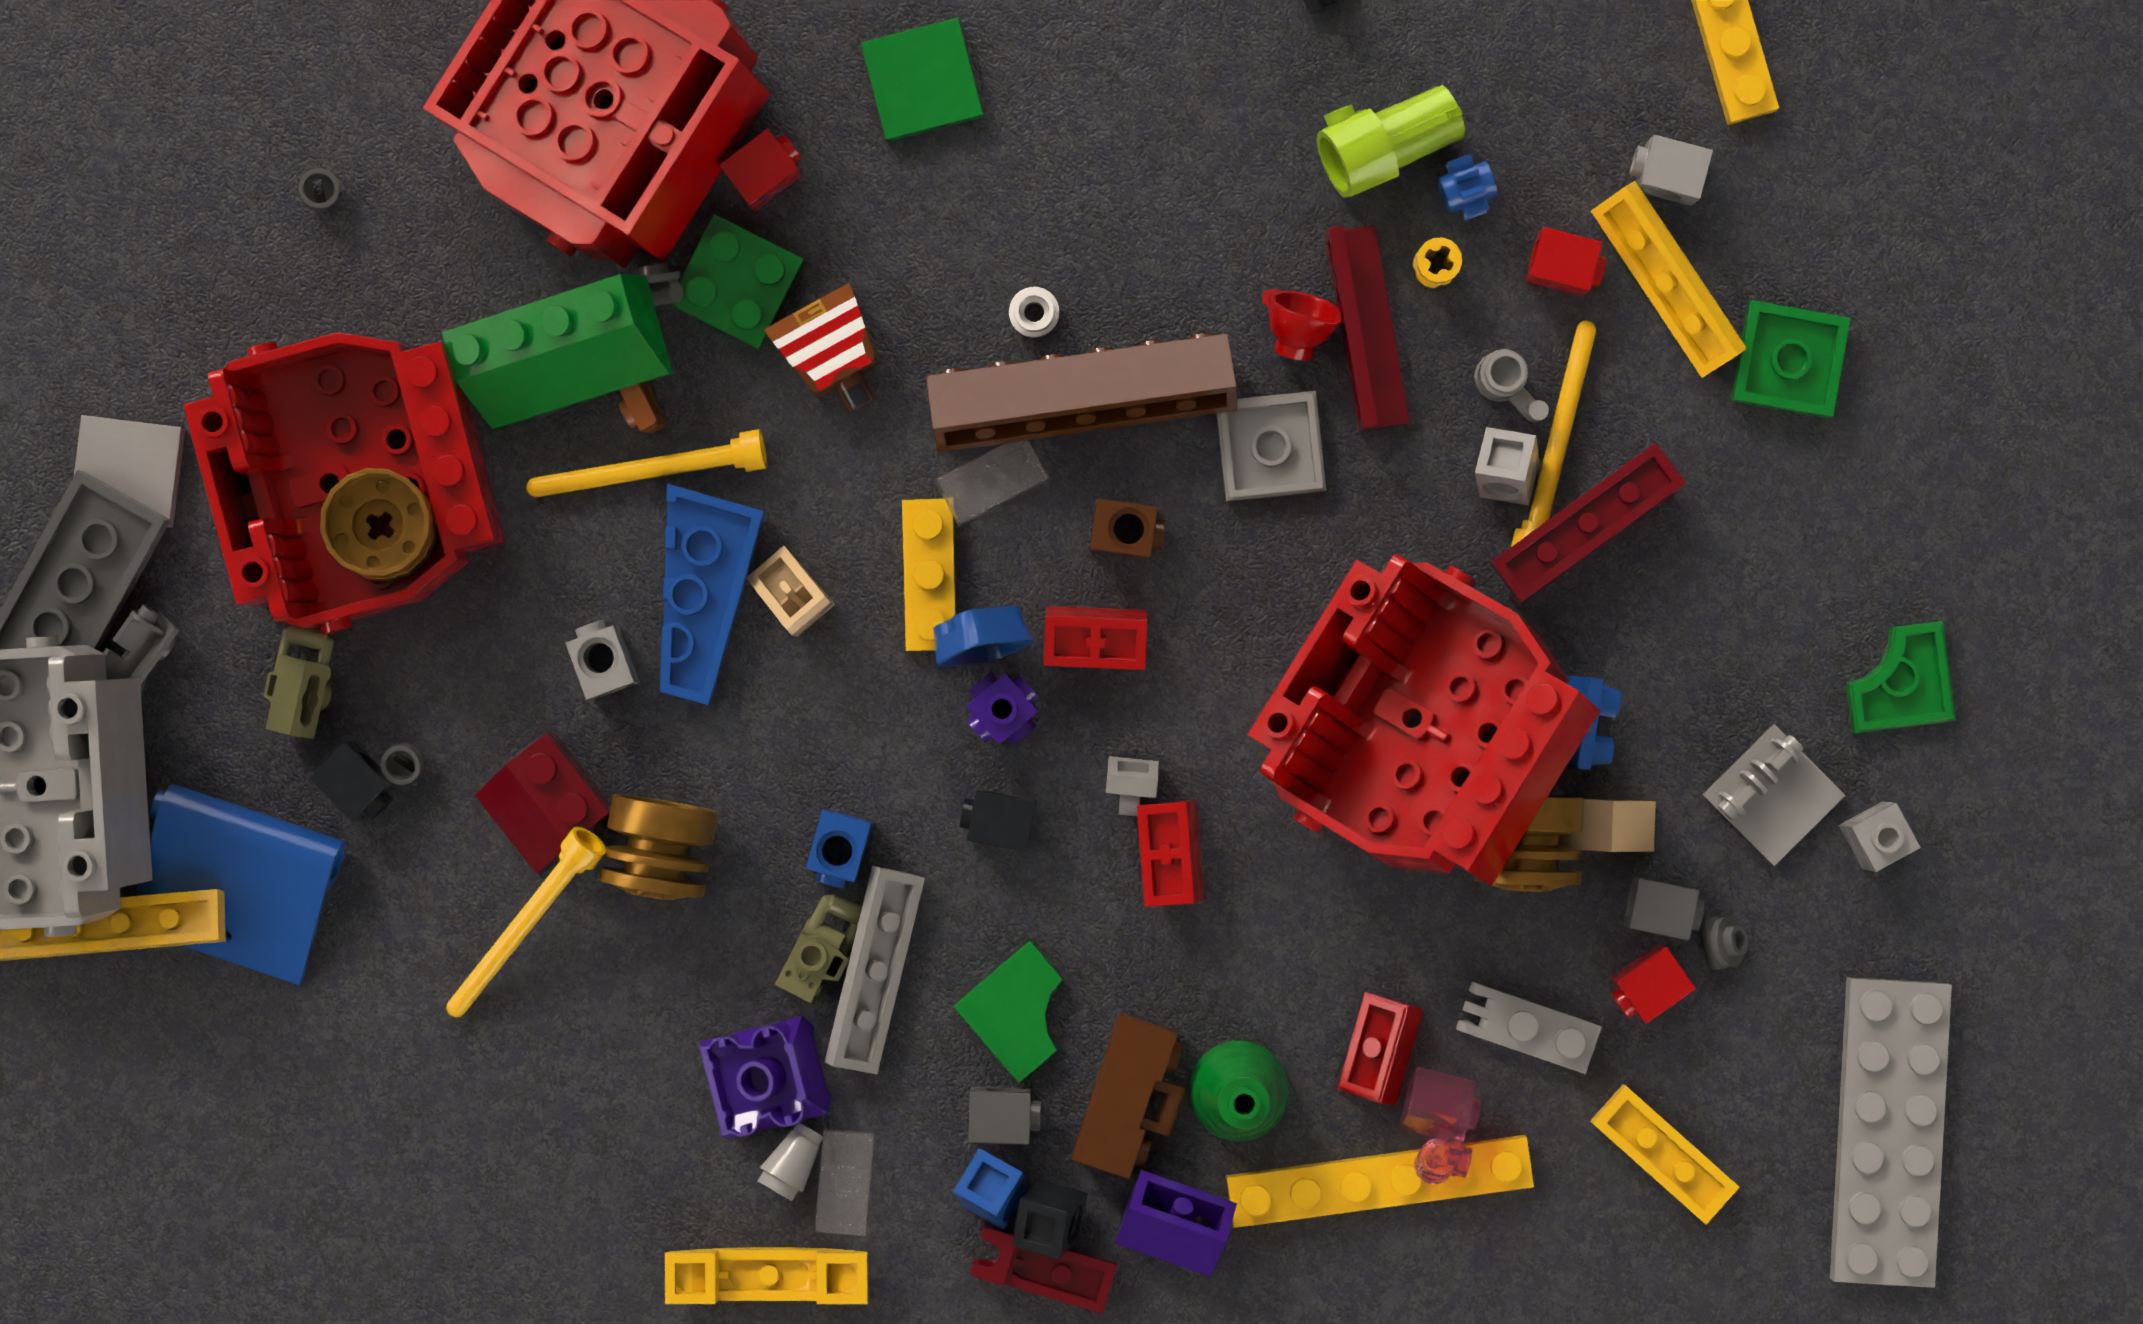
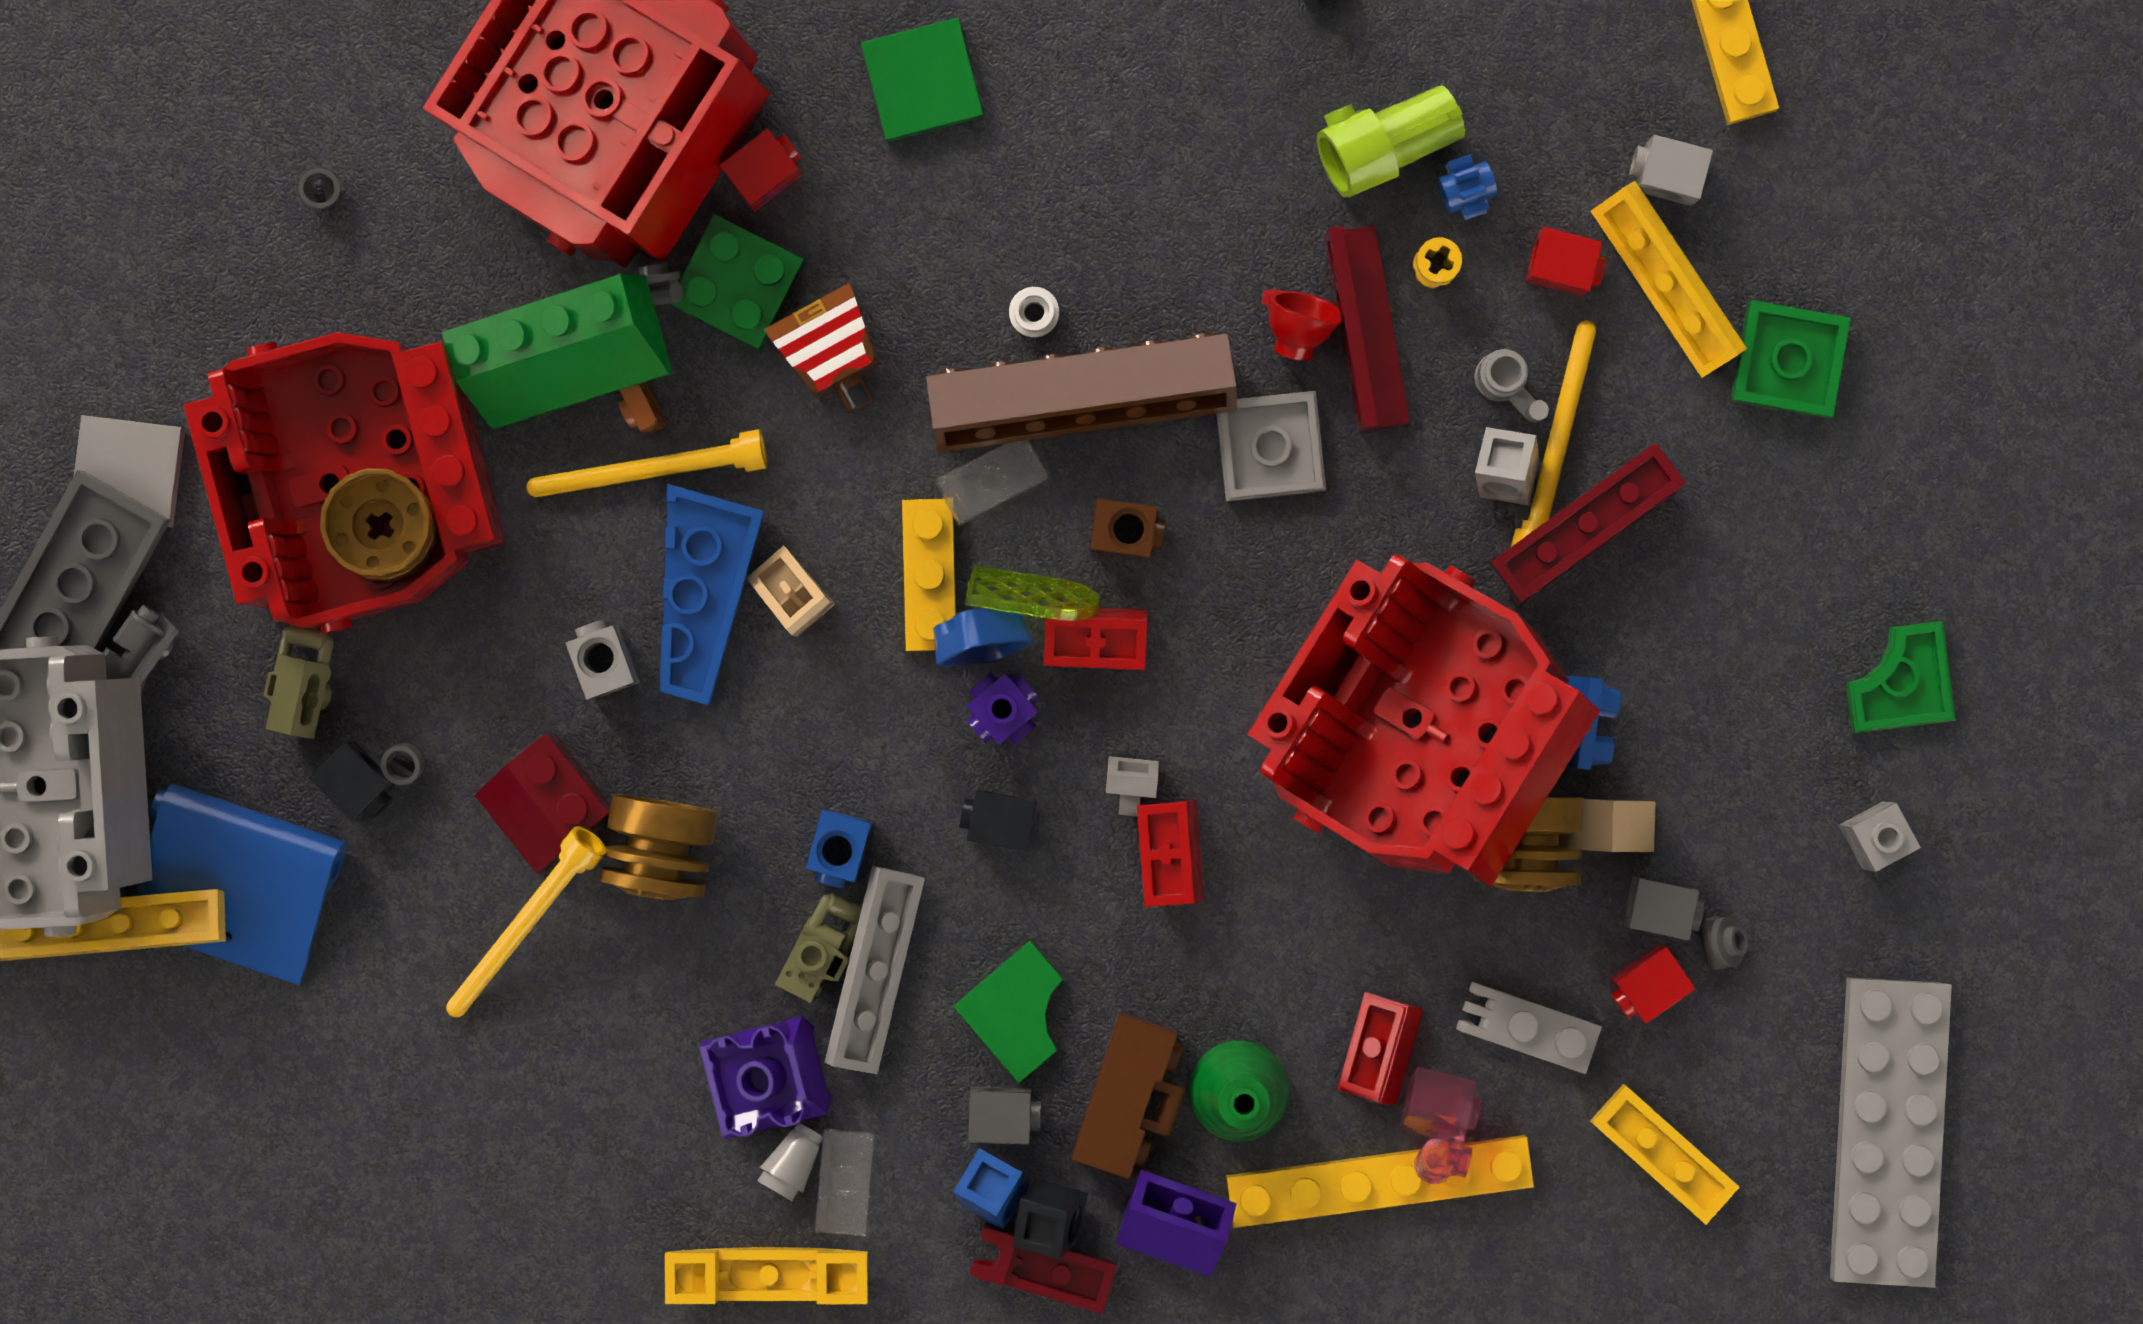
light grey hinge [1702,724,1846,866] -> none
none -> clear neon green window [965,565,1100,621]

